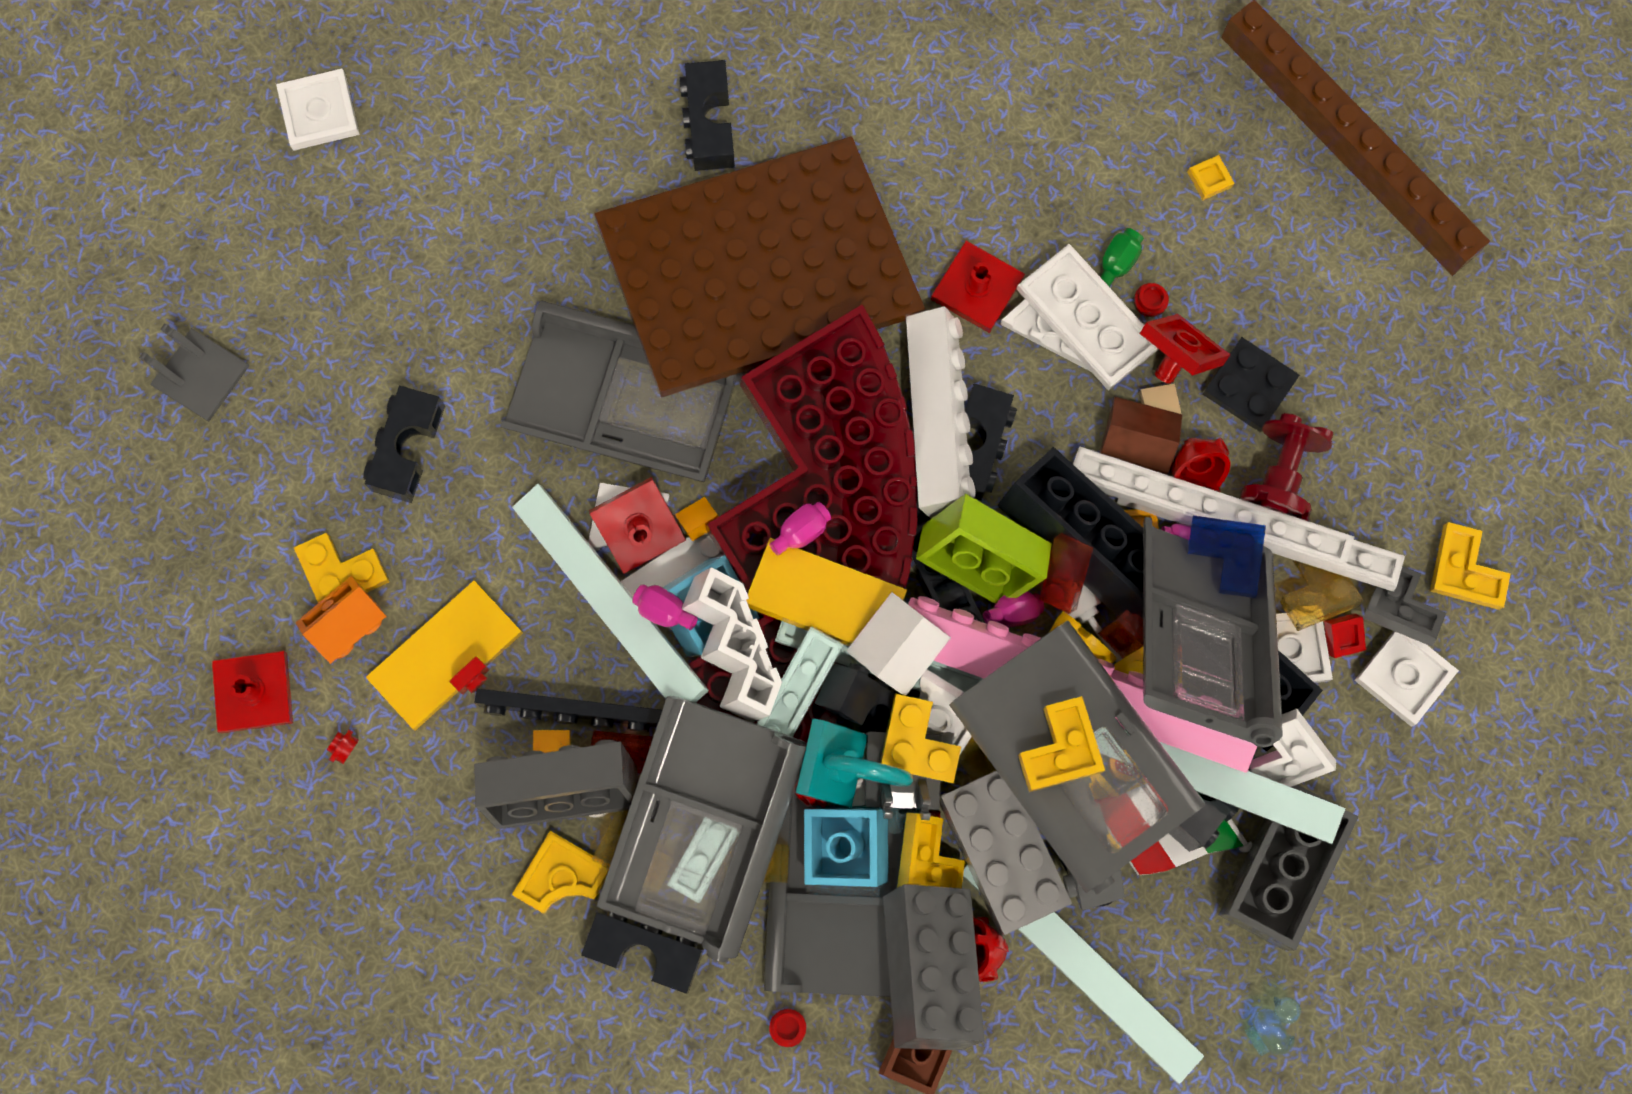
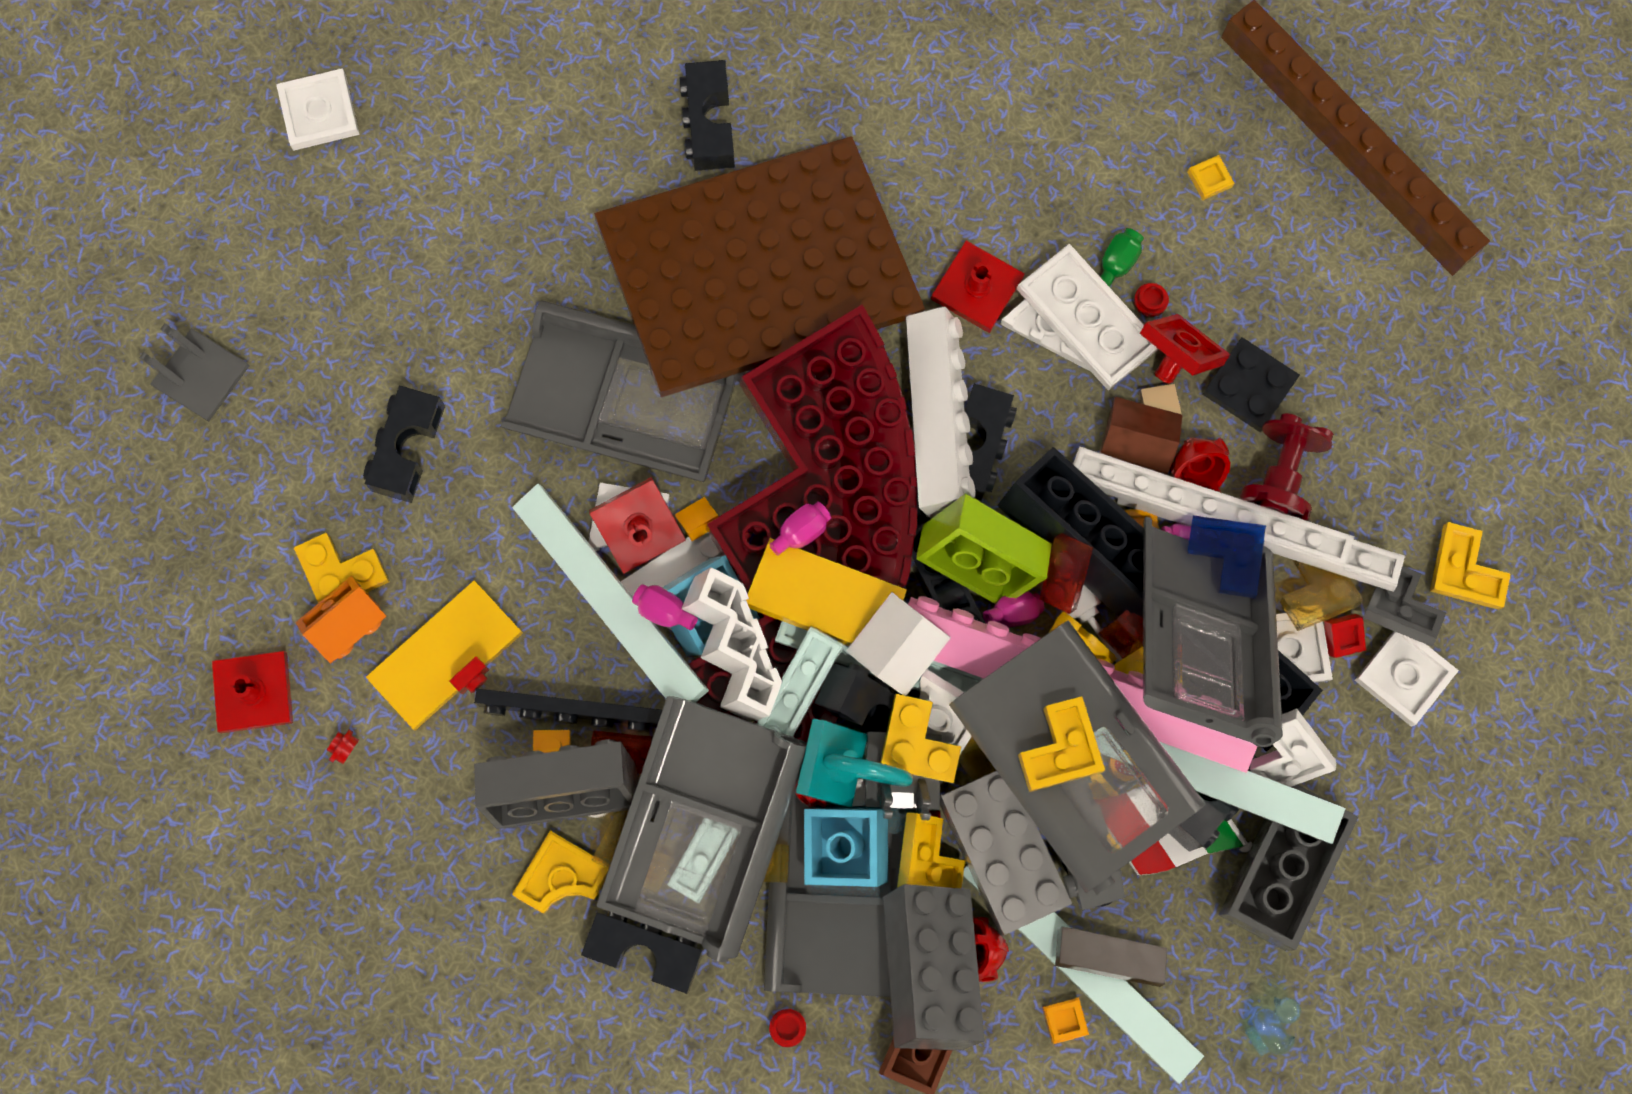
none -> light orange tile [1042,997,1089,1044]
none -> tile [1055,926,1167,987]

